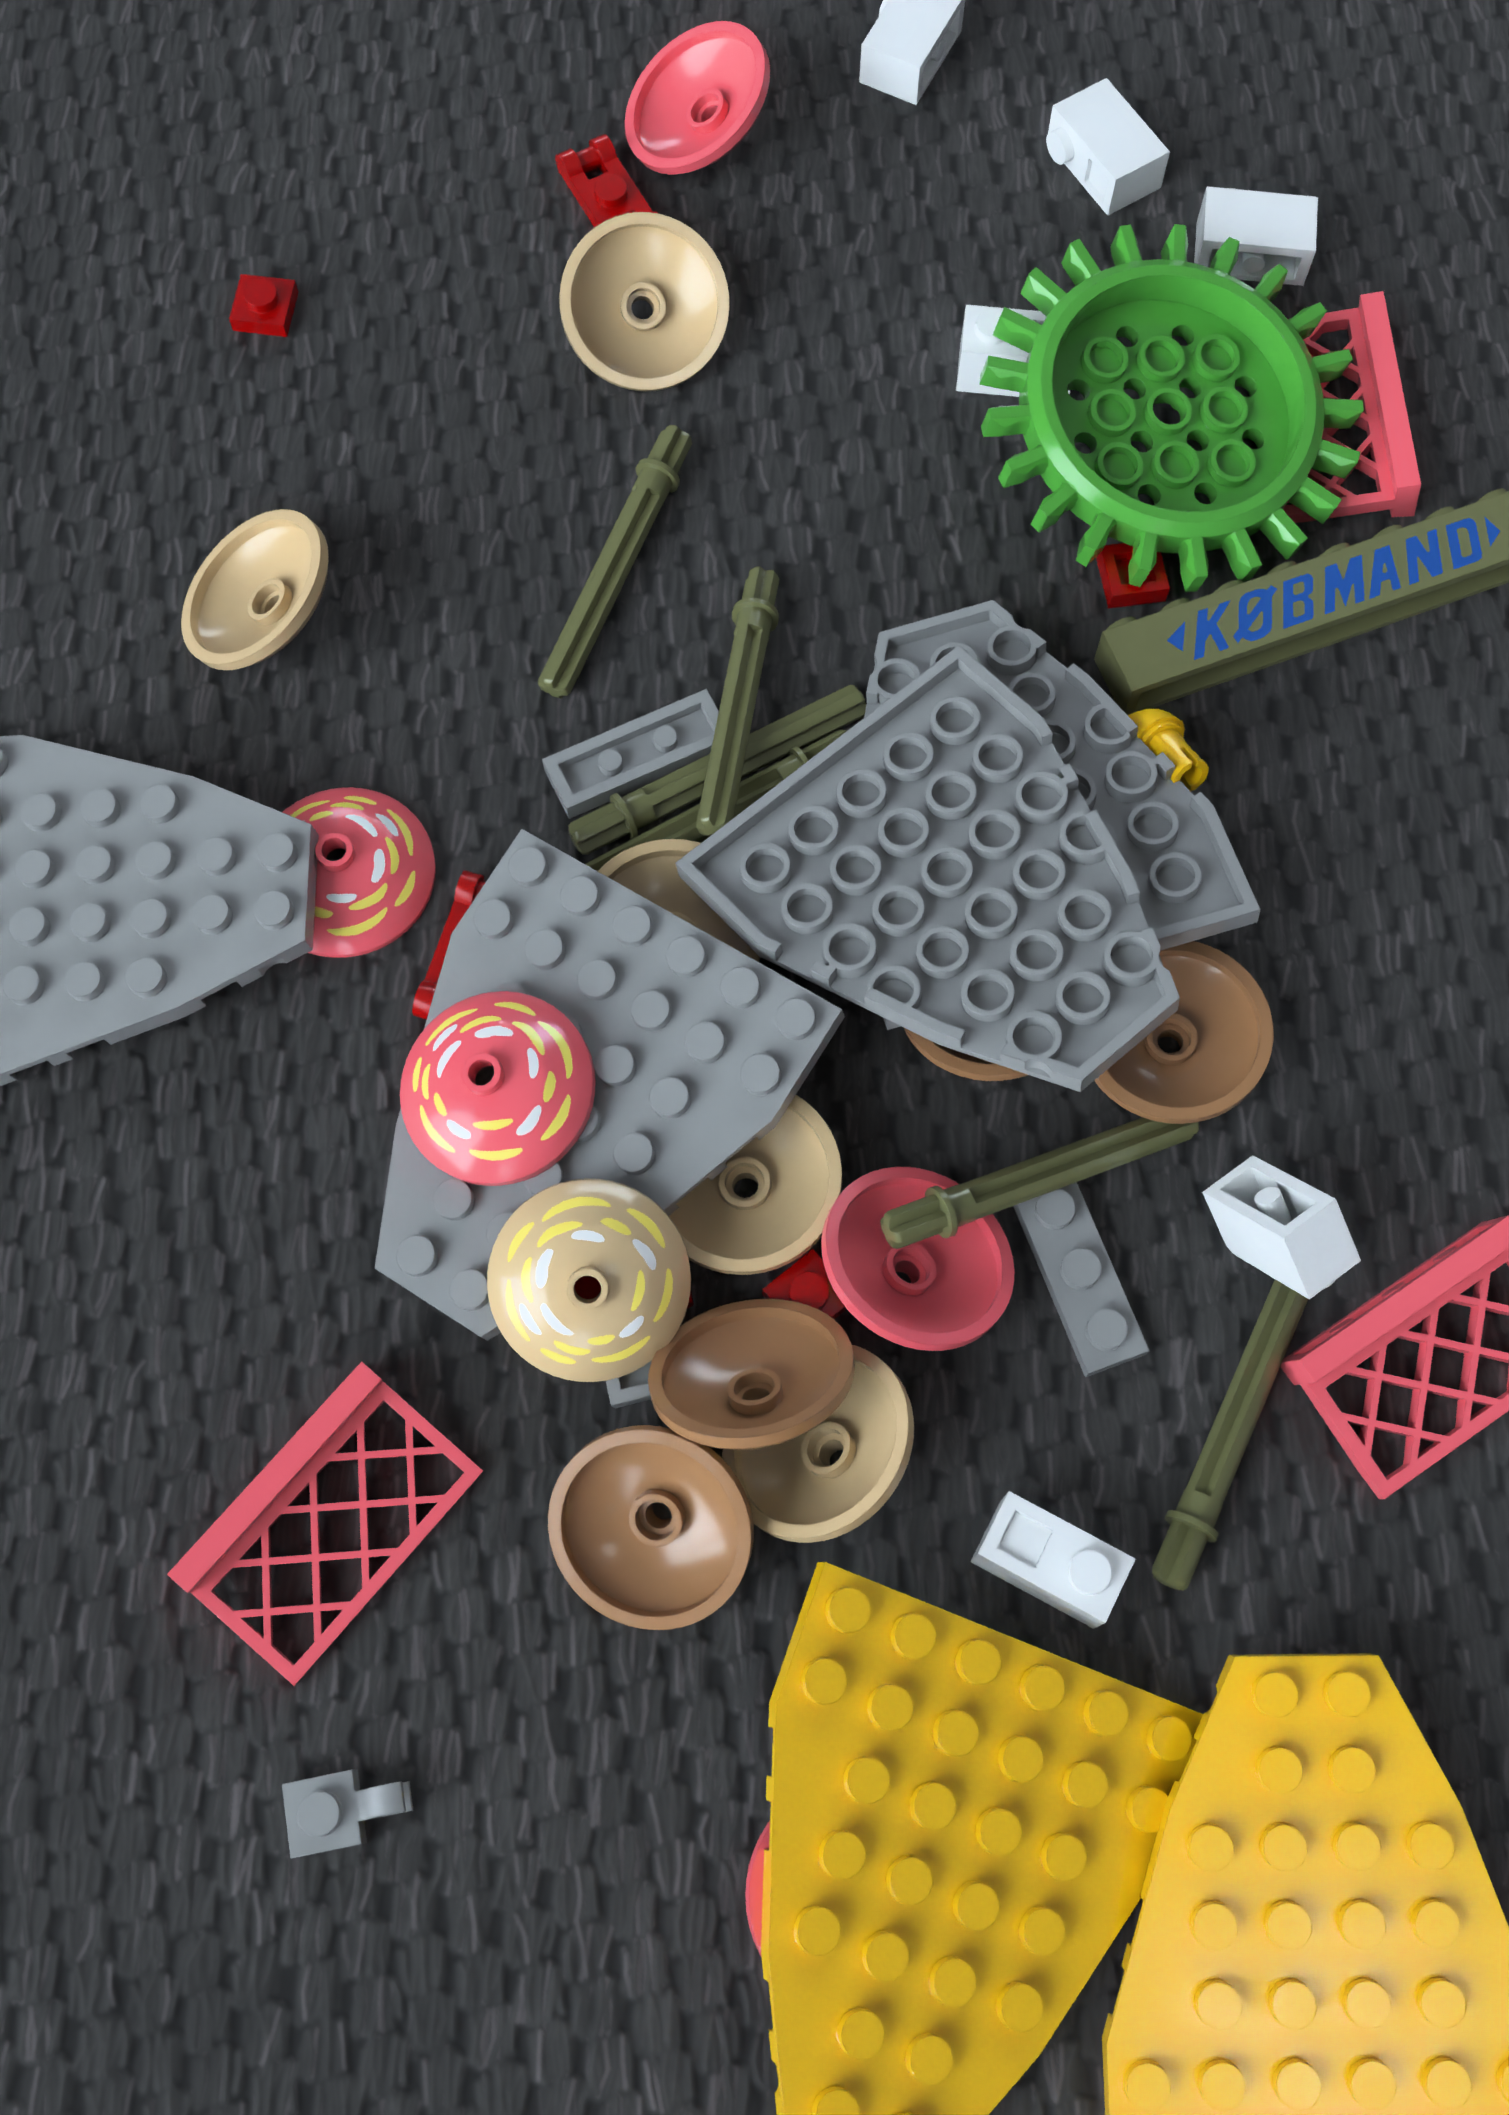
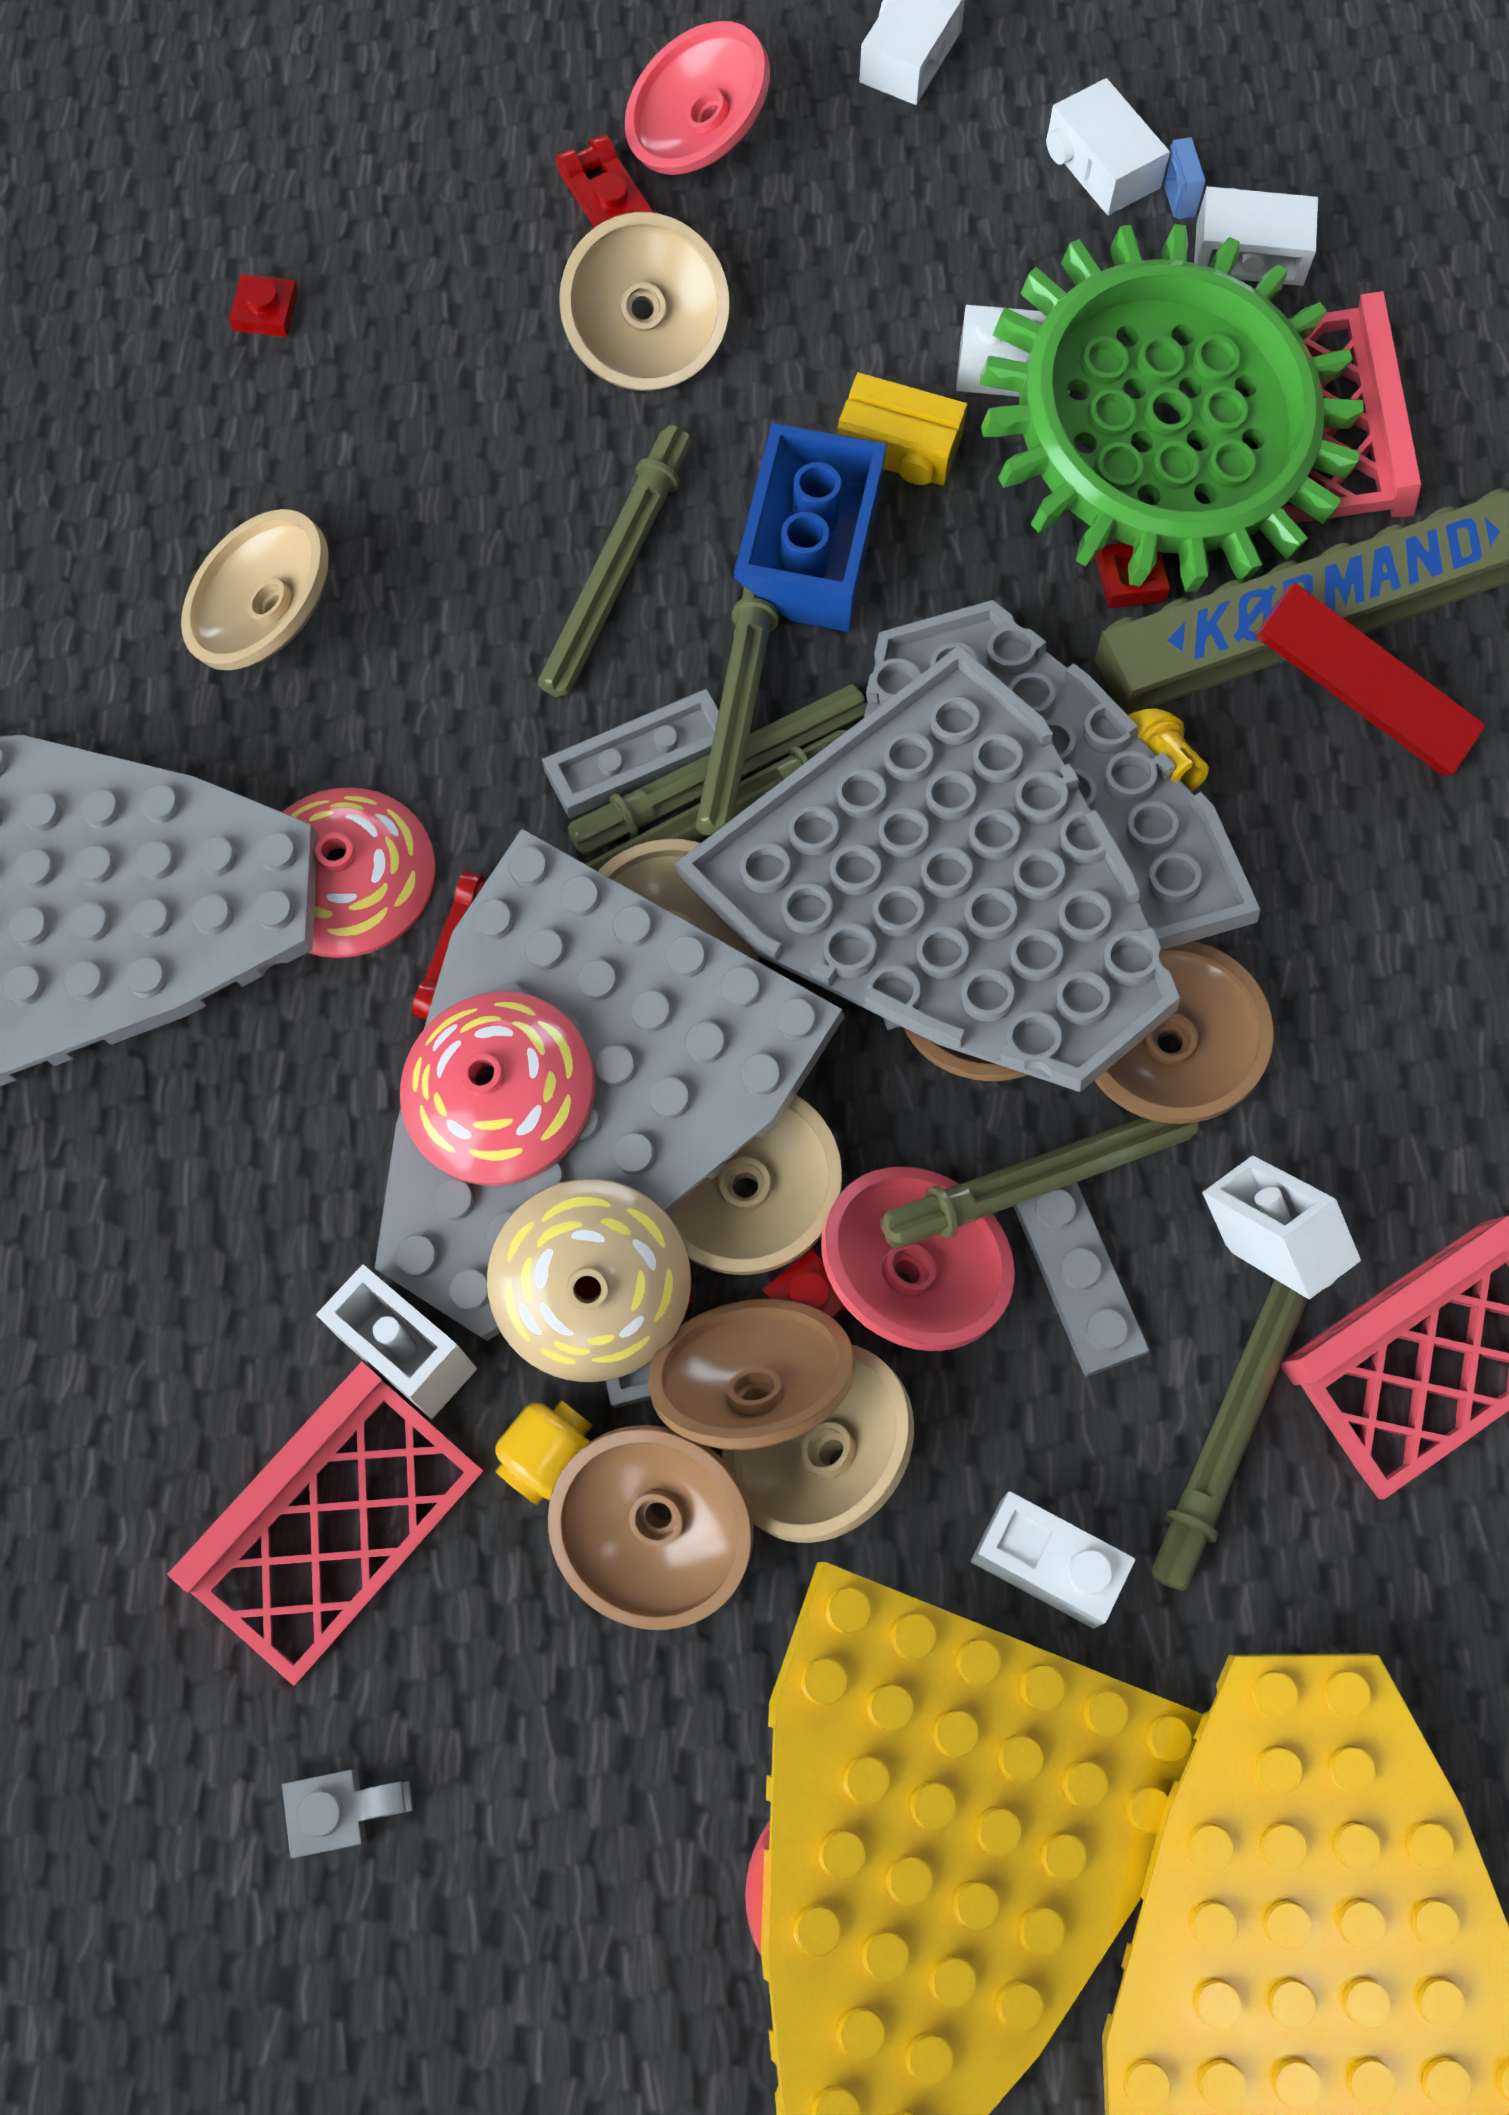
none -> white brick [316,1264,477,1420]
none -> yellow head [495,1400,593,1506]
none -> blue slope [734,423,887,632]
none -> yellow brick [837,372,968,486]
none -> medium blue tile [1163,137,1205,219]
none -> red tile [1254,583,1486,776]

